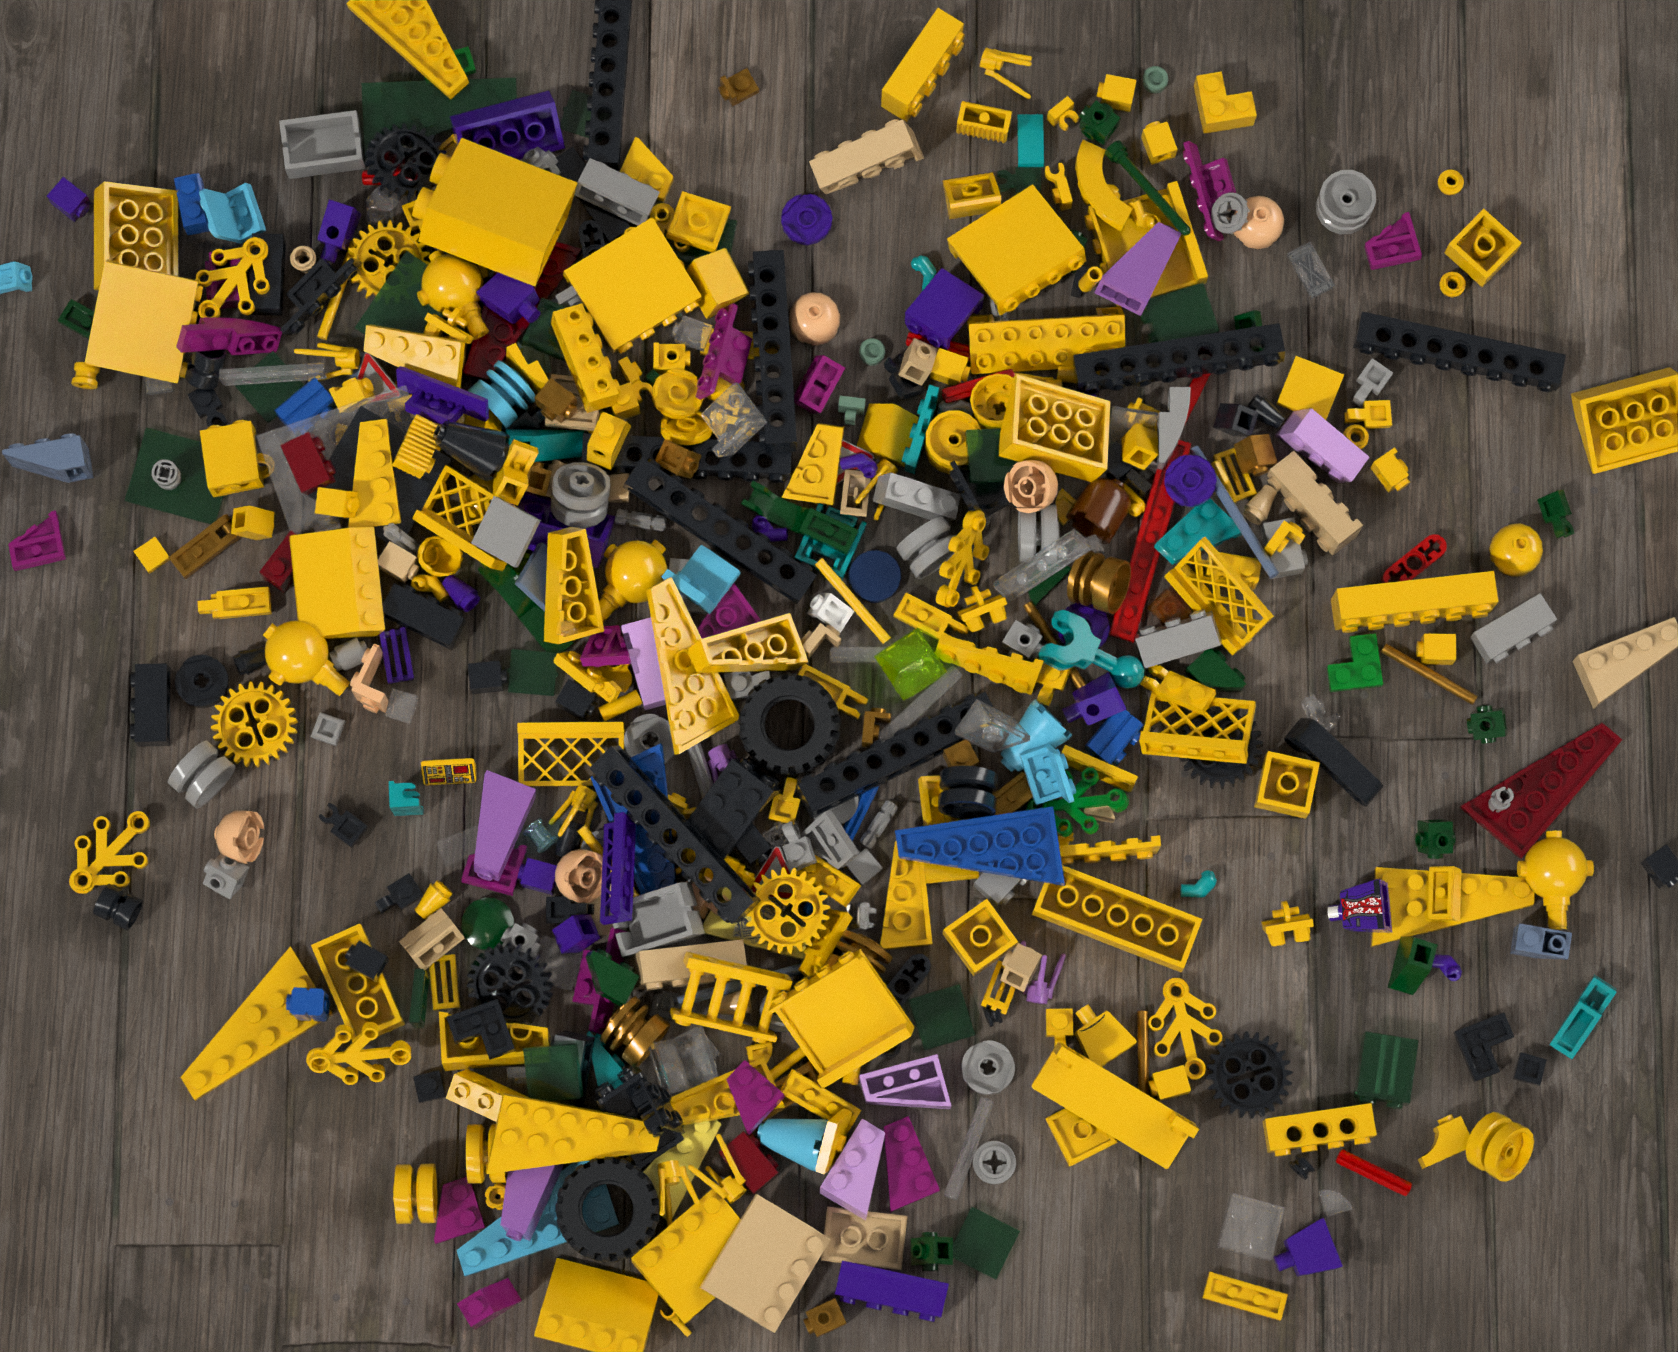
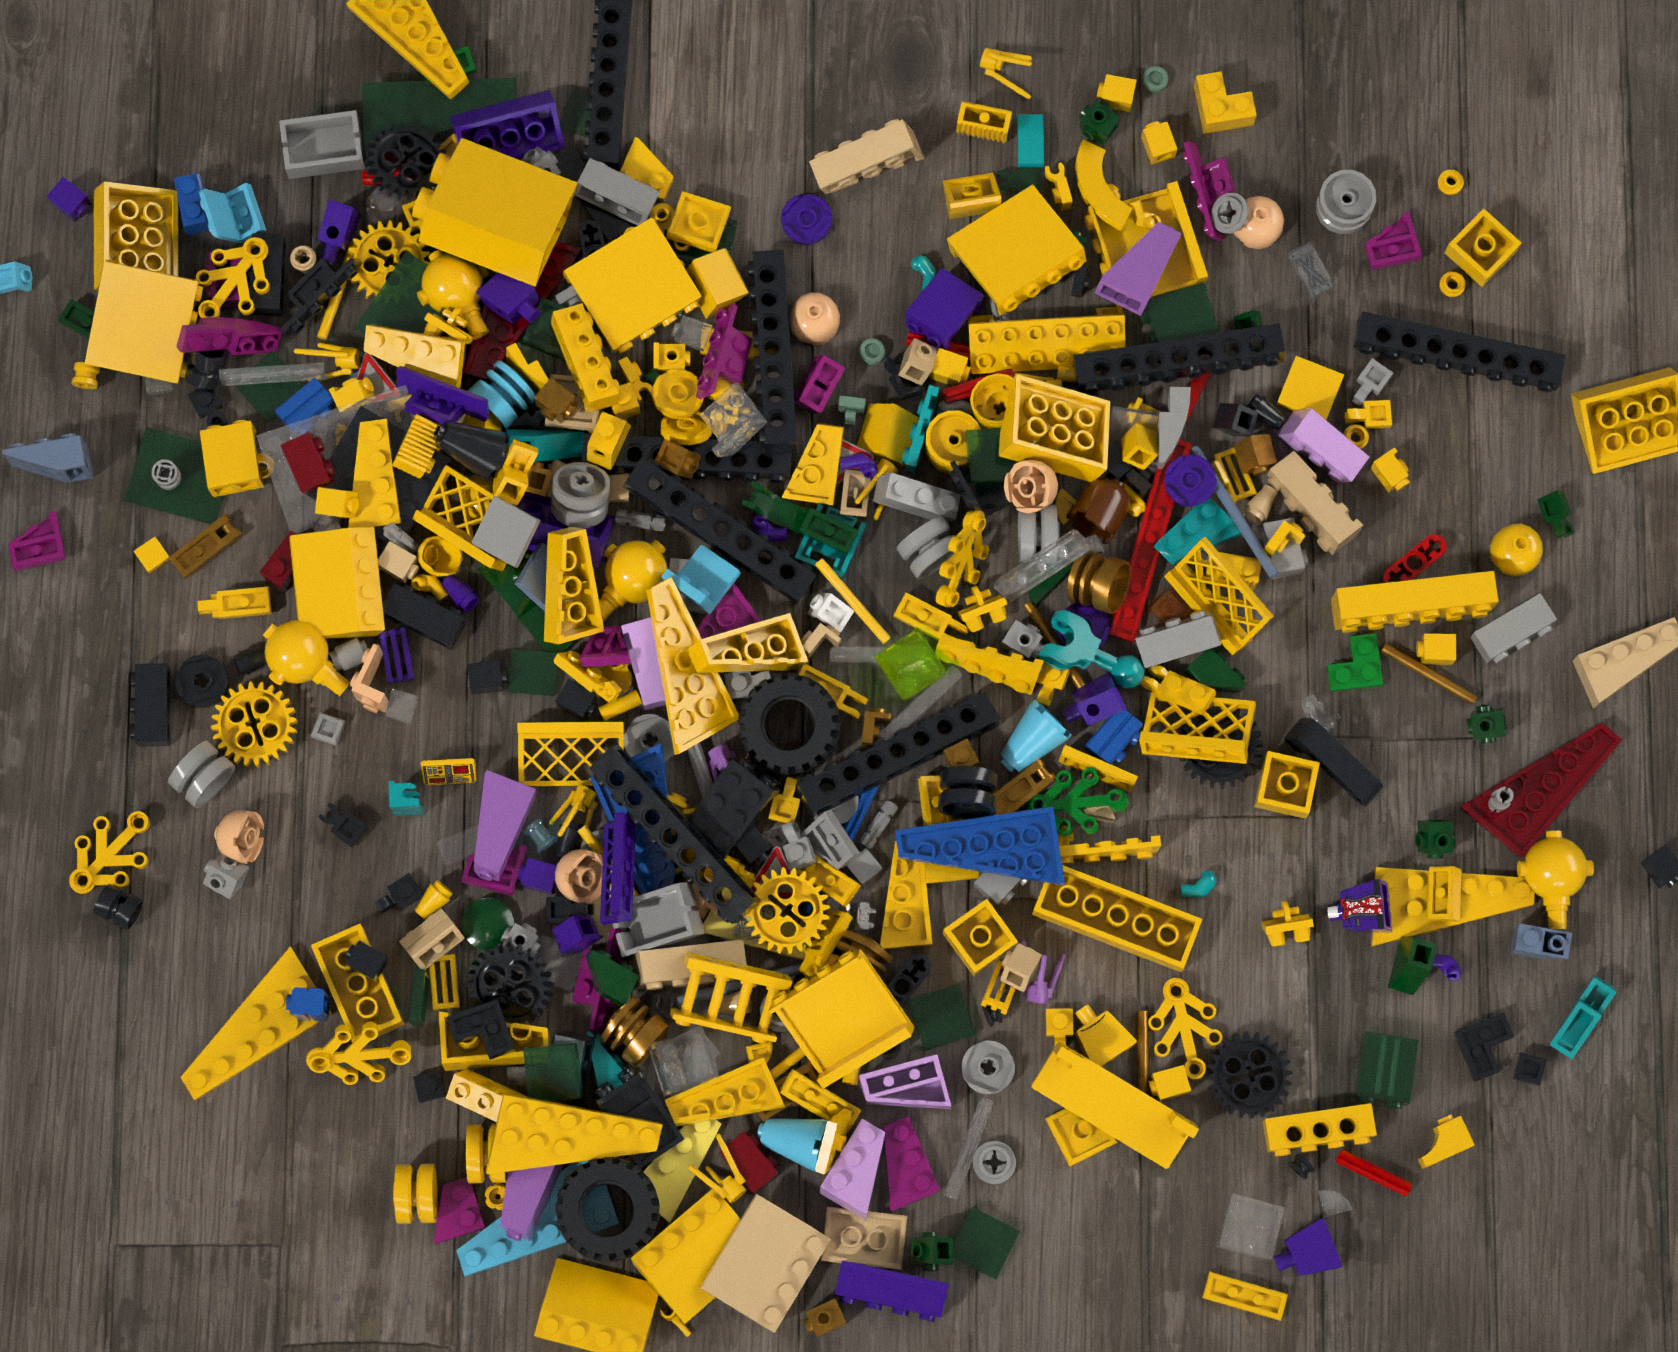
yellow brick [231,505,274,540] -> none
magenta slope [457,1278,522,1330] -> none
black hinge [630,1080,685,1137] -> none
yellow plant [657,1160,700,1226] -> none
pearl gold bracket [718,68,759,107] -> none
magenta wing [726,1060,785,1135] -> none
dark blue tile [849,550,901,603] -> none
yellow brick [881,8,965,122] -> none
clear slope [955,699,1030,753] -> none
medium azure bracket [1019,744,1076,805] -> none
yellow tile [1047,96,1079,131] -> none
yellow hinge [1078,267,1102,292] -> none
dark green piece [1105,140,1191,236] -> none
yellow wheel [1466,1112,1534,1182] -> none

